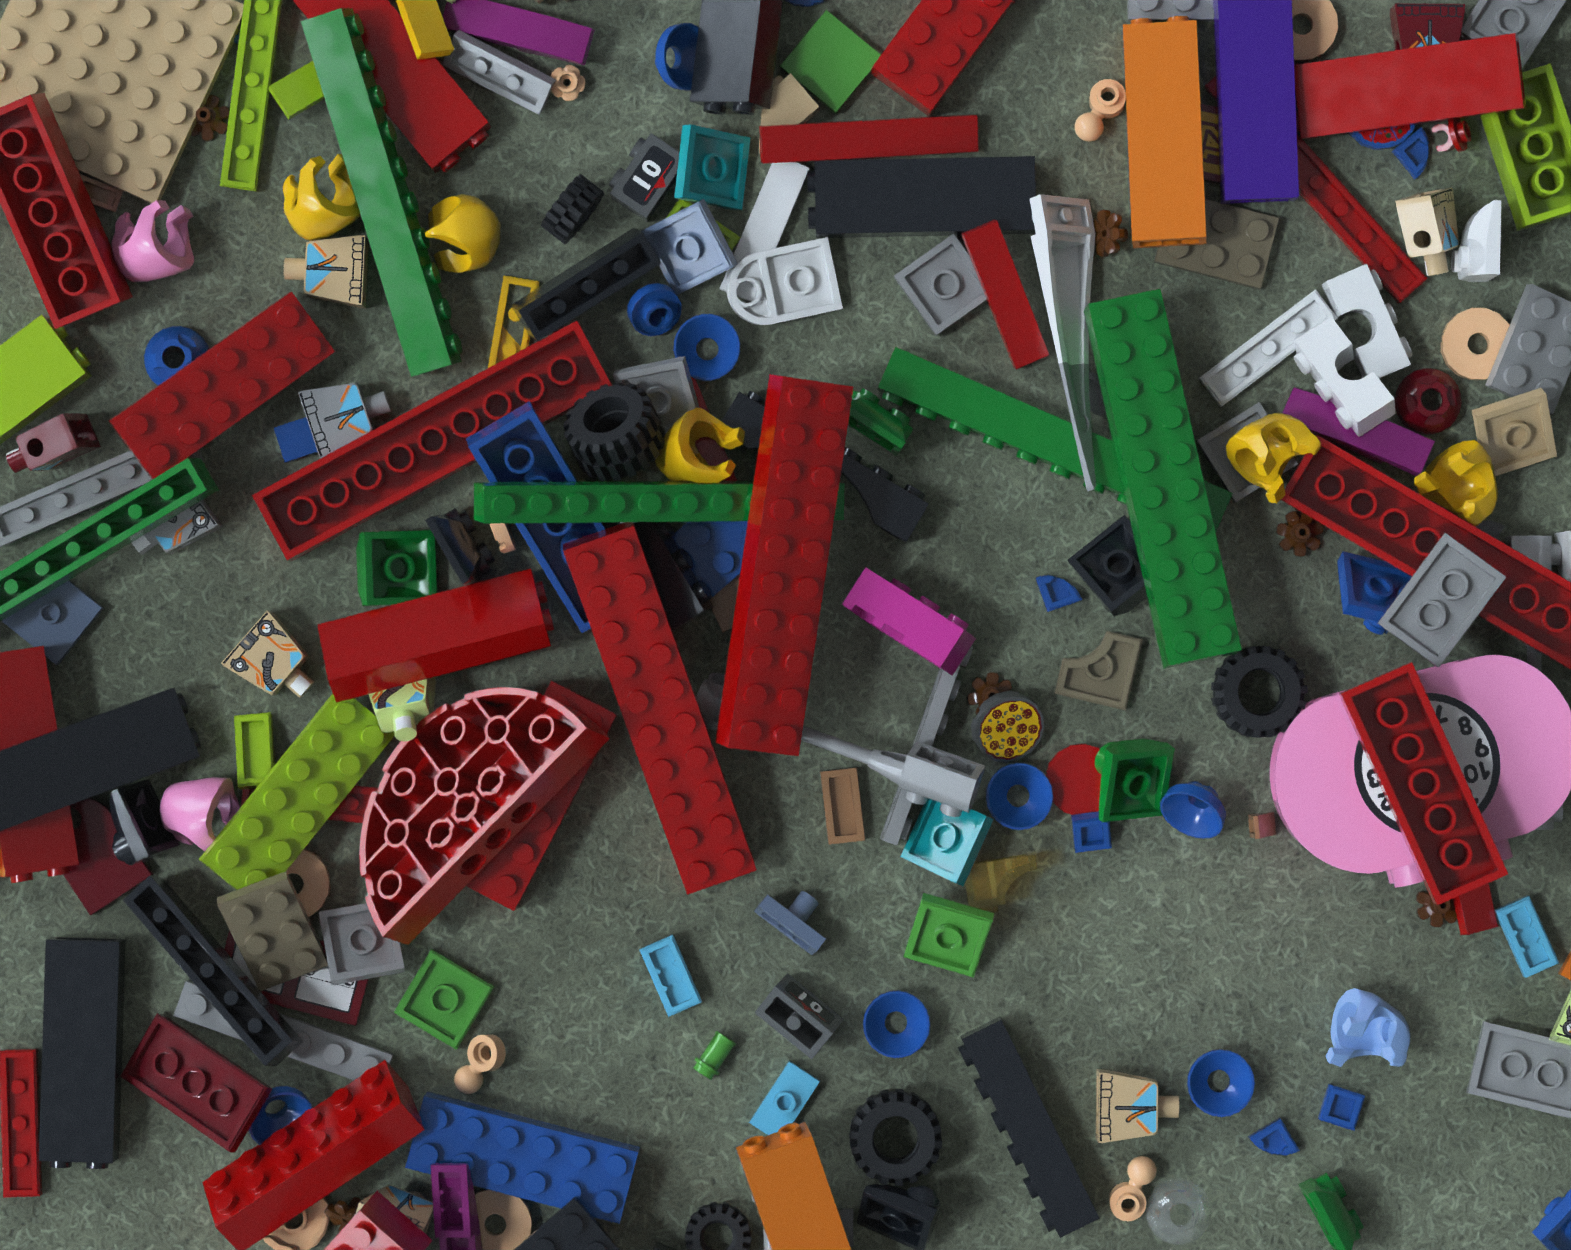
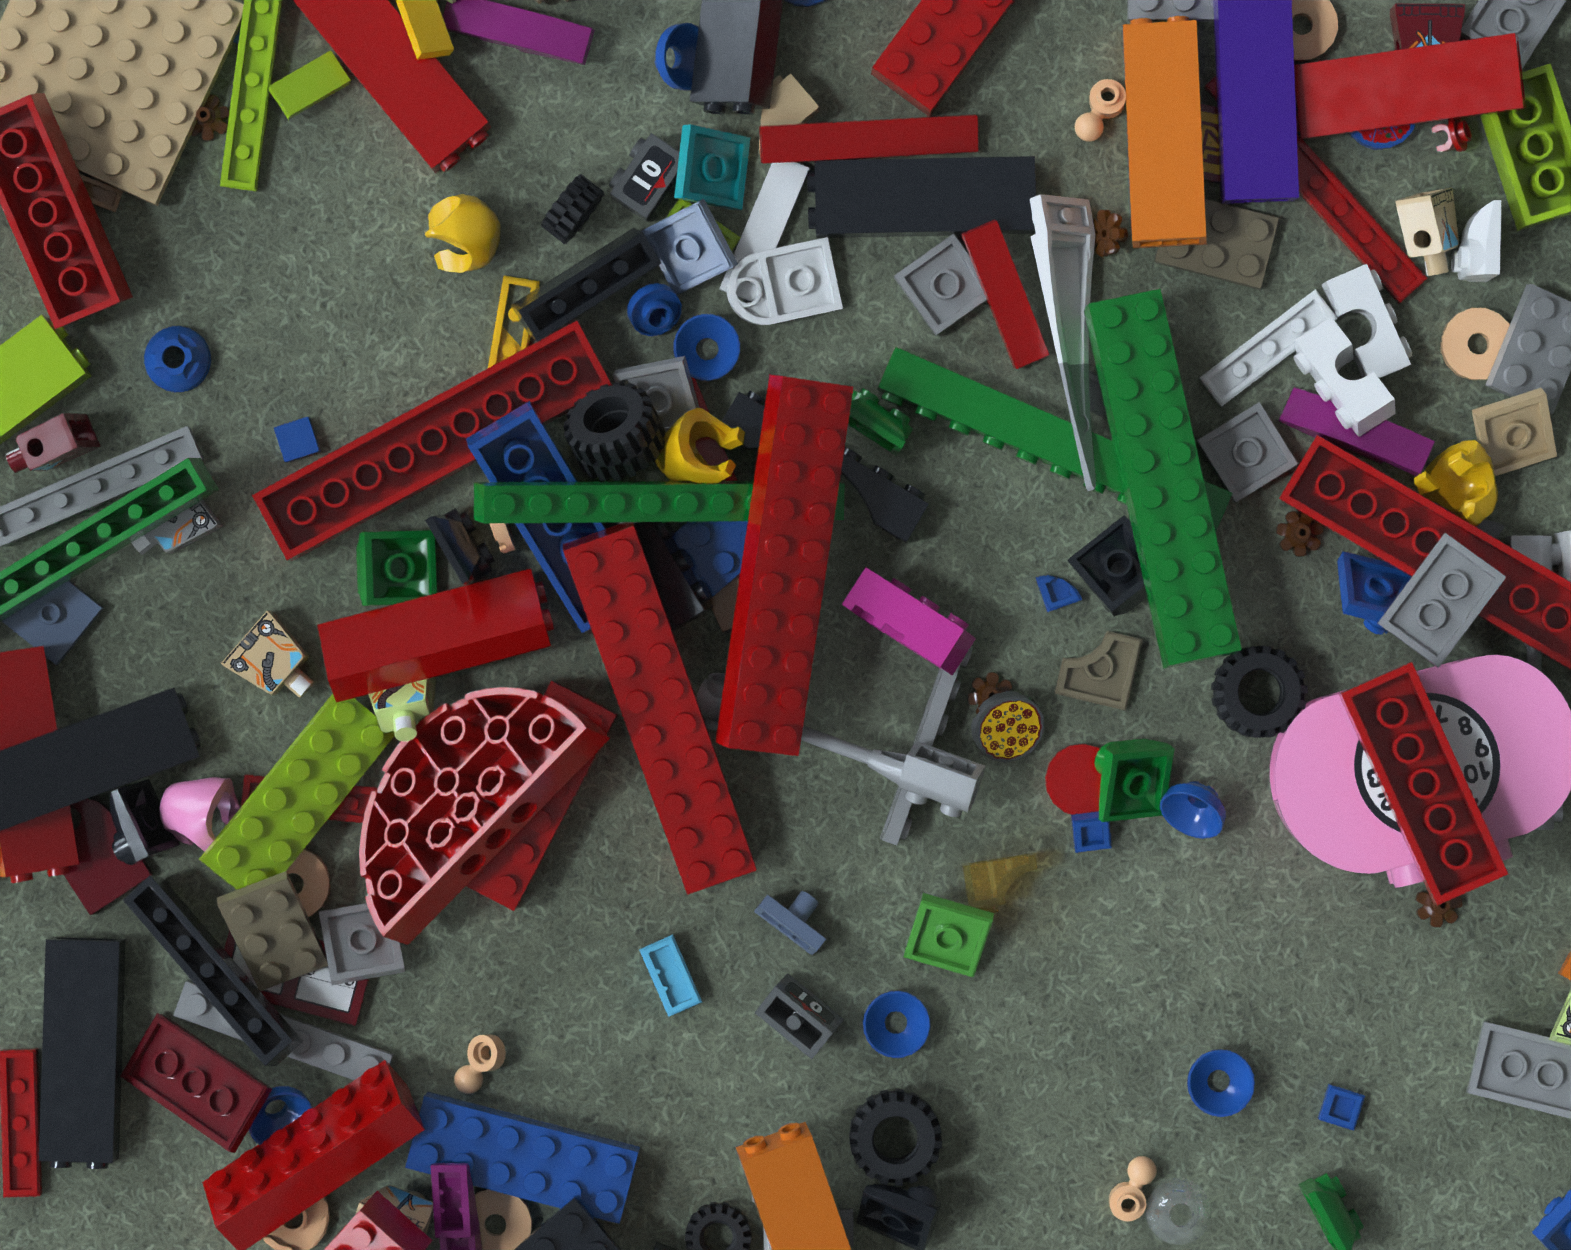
red brick [109,291,335,479] -> none
bright pink piece [111,200,194,282] -> none
lime tile [234,712,275,790] -> none
yellow piece [283,154,361,241] -> none
tan torso [284,235,369,308] -> none
light grey torso [298,383,391,458] -> none
green brick [301,8,463,377] -> none
reddish brown plant [325,1197,361,1232] -> none
bright green tile [394,949,495,1050] -> none
light grey plate [442,30,556,115] -> none
light nougat plate [550,65,586,101] -> none
bright green pin [693,1031,736,1080] -> none
medium azure plate [749,1060,820,1135] -> none
bright green tile [780,10,881,114] -> none
medium nougat tile [820,767,865,845] -> none
teal tile [900,798,994,886] -> none
black brick [958,1017,1100,1238] -> none
blue piece [986,763,1053,830] -> none
tan torso [1096,1069,1179,1143] -> none
yellow piece [1226,413,1321,504] -> none
medium nougat piece [1248,812,1276,839] -> none
blue tile [1248,1118,1300,1155] -> none
light blue piece [1326,988,1410,1067] -> none
blue tile [1392,127,1429,179] -> none
dark red piece [1394,368,1462,435] -> none
red tile [1453,883,1498,935] -> none
medium azure plate [1495,895,1559,978] -> none

